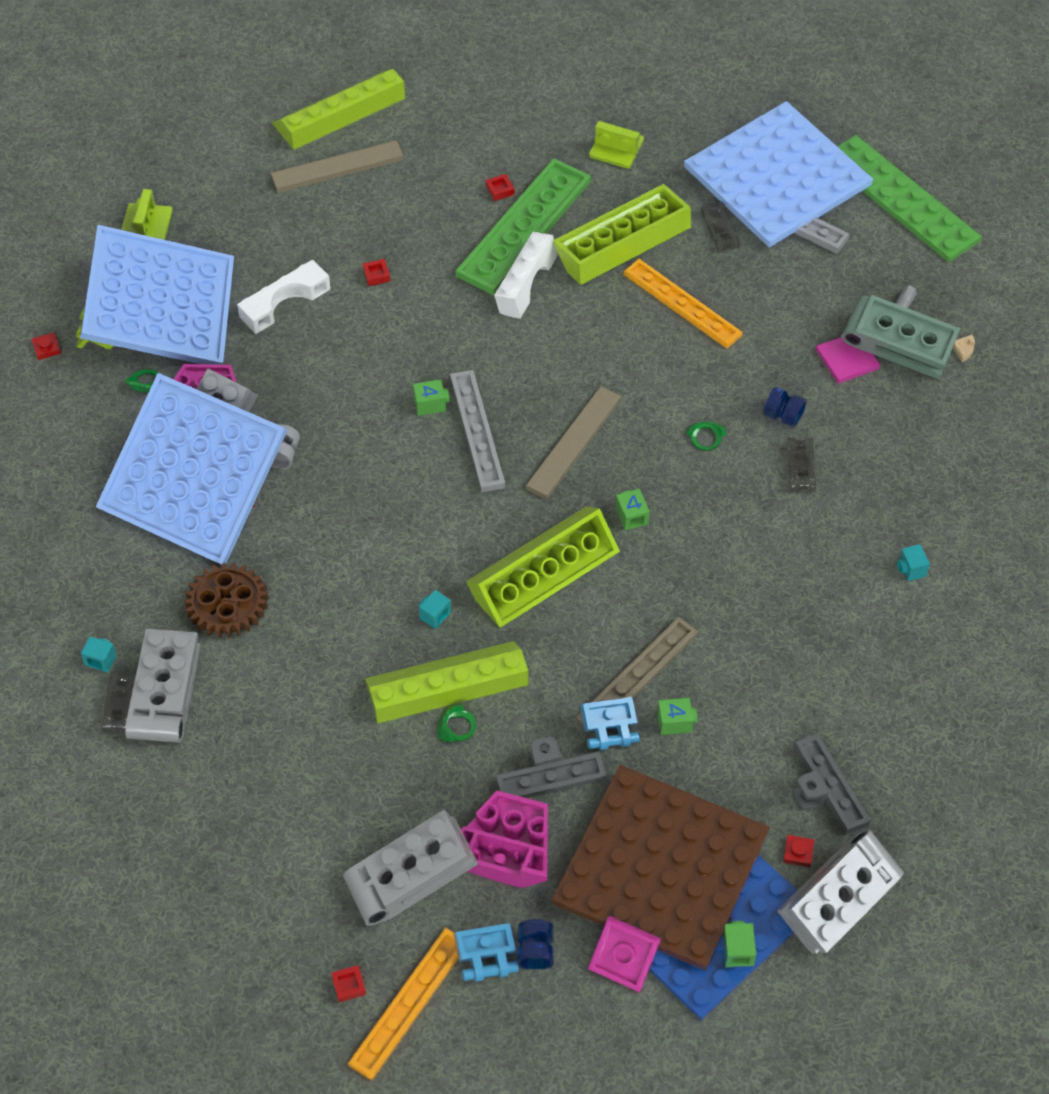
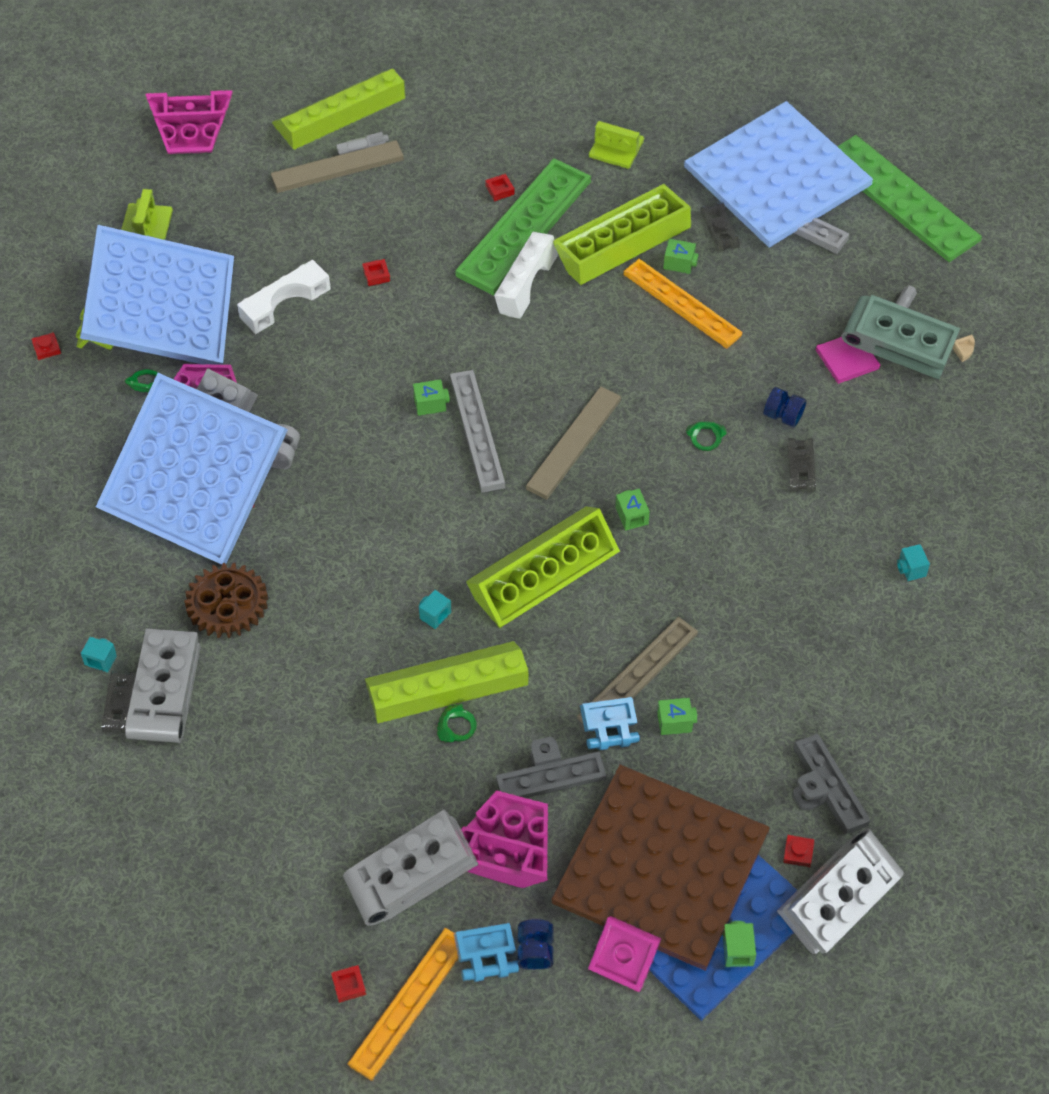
none -> dark pink wedge [145,90,233,154]
none -> light grey piece [336,132,389,155]
none -> bright green brick [663,239,699,274]

